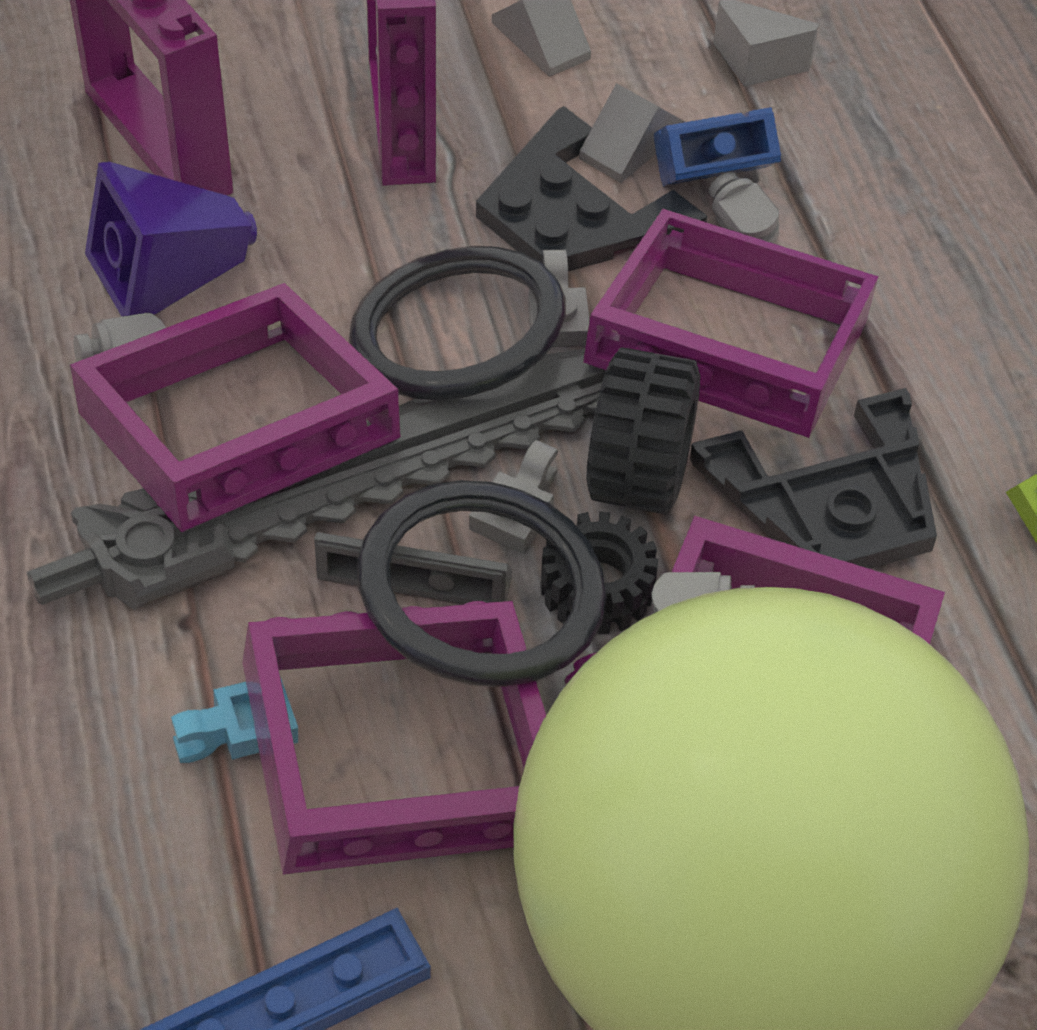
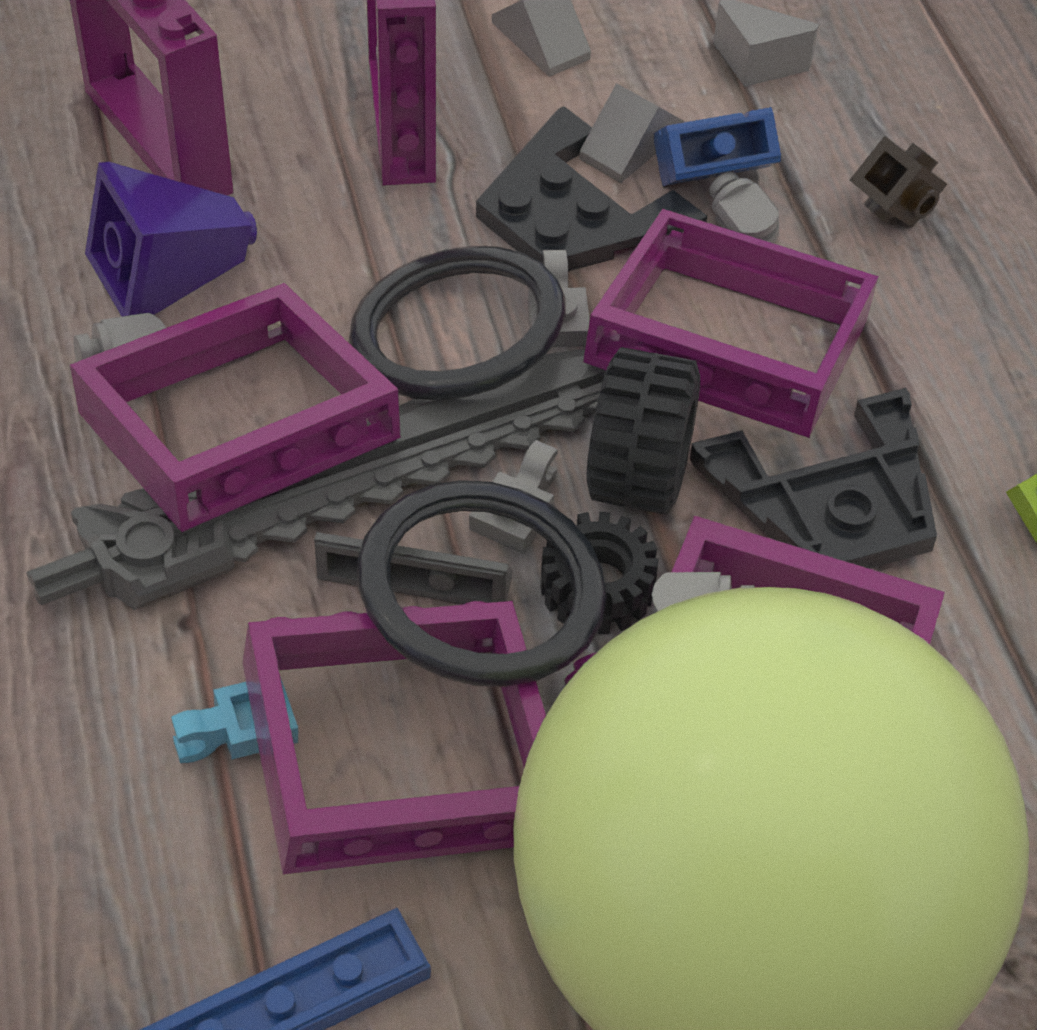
none -> dark brown brick [850,136,947,227]

